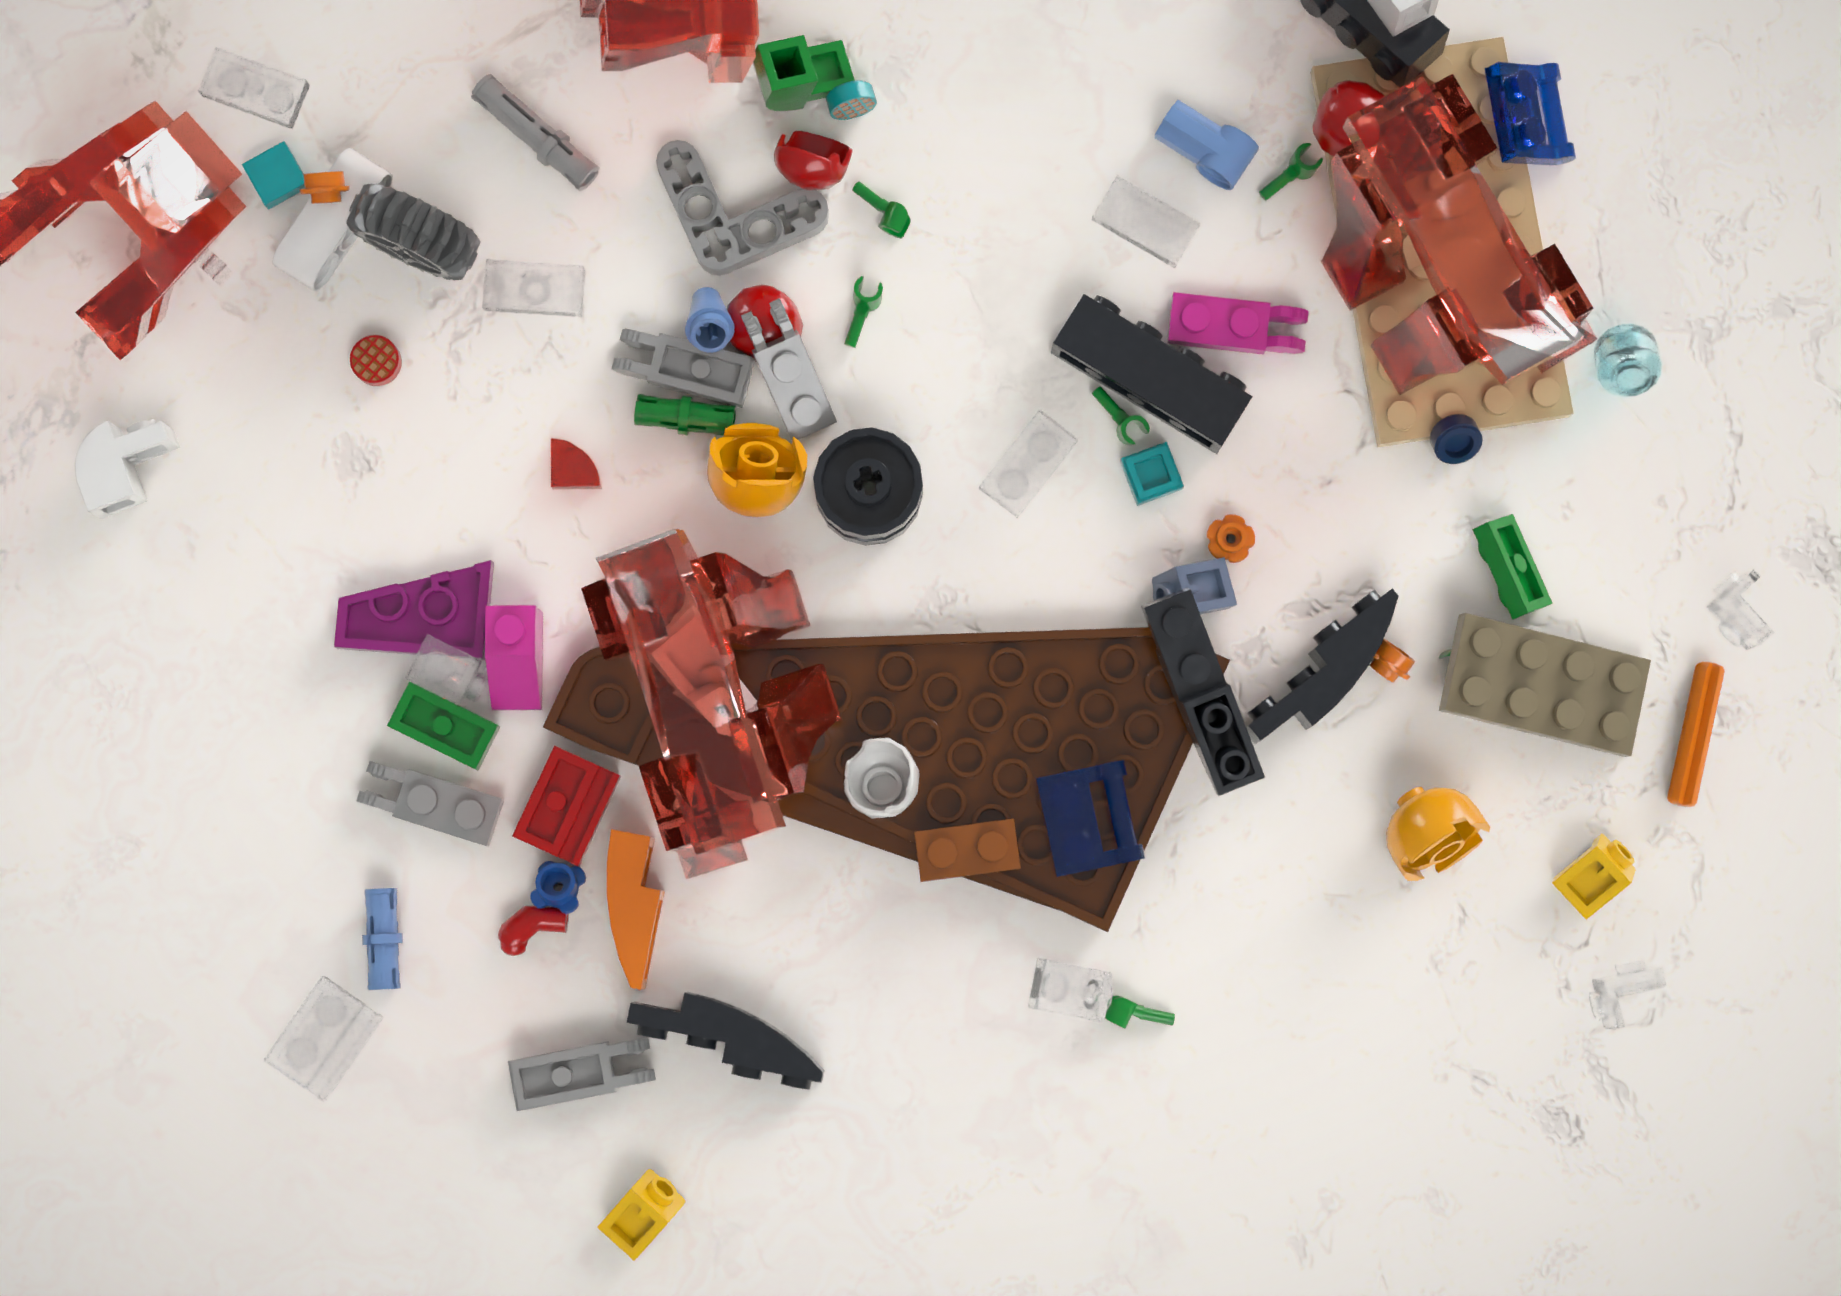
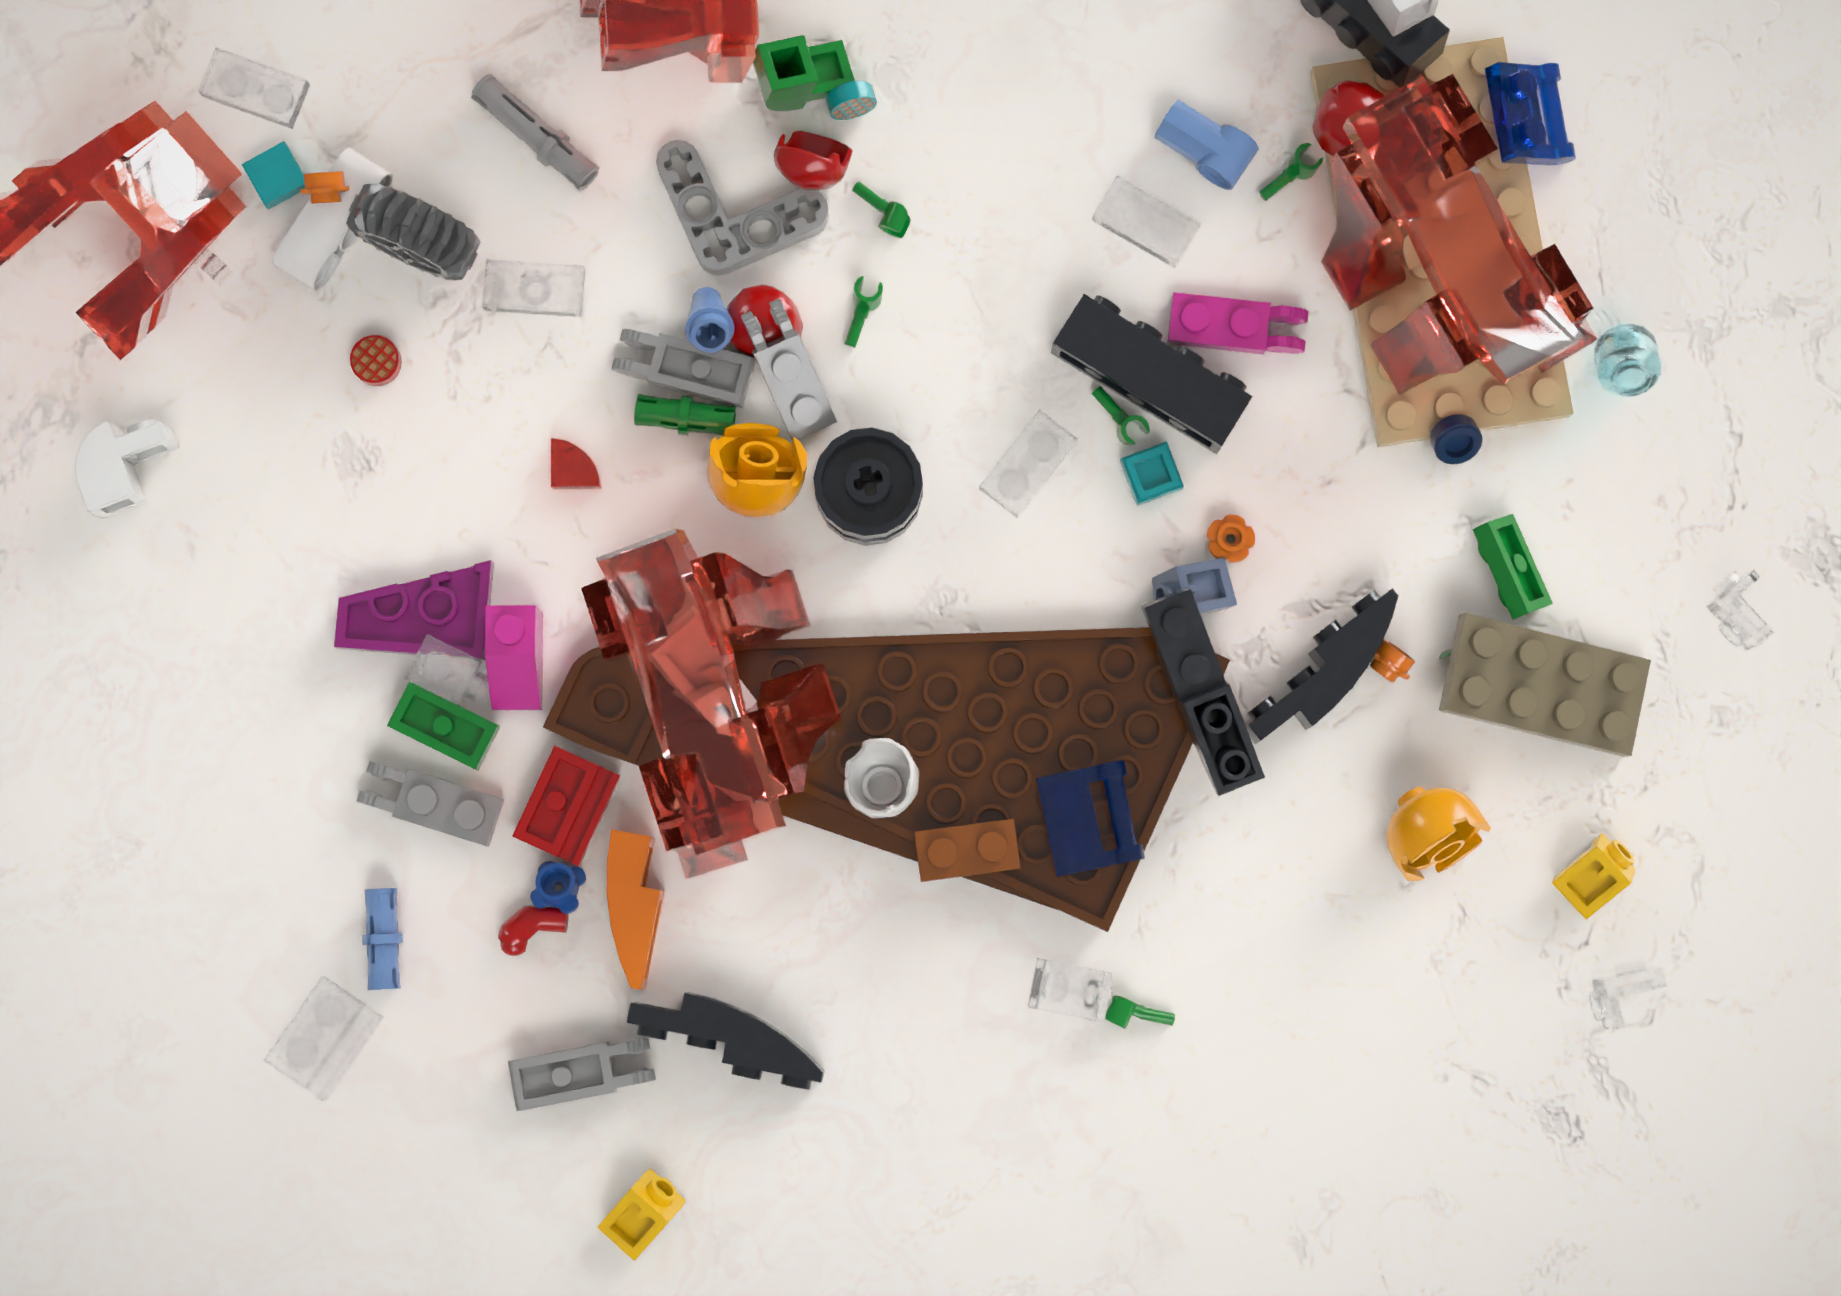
orange axle [1667,662,1725,807] -> none

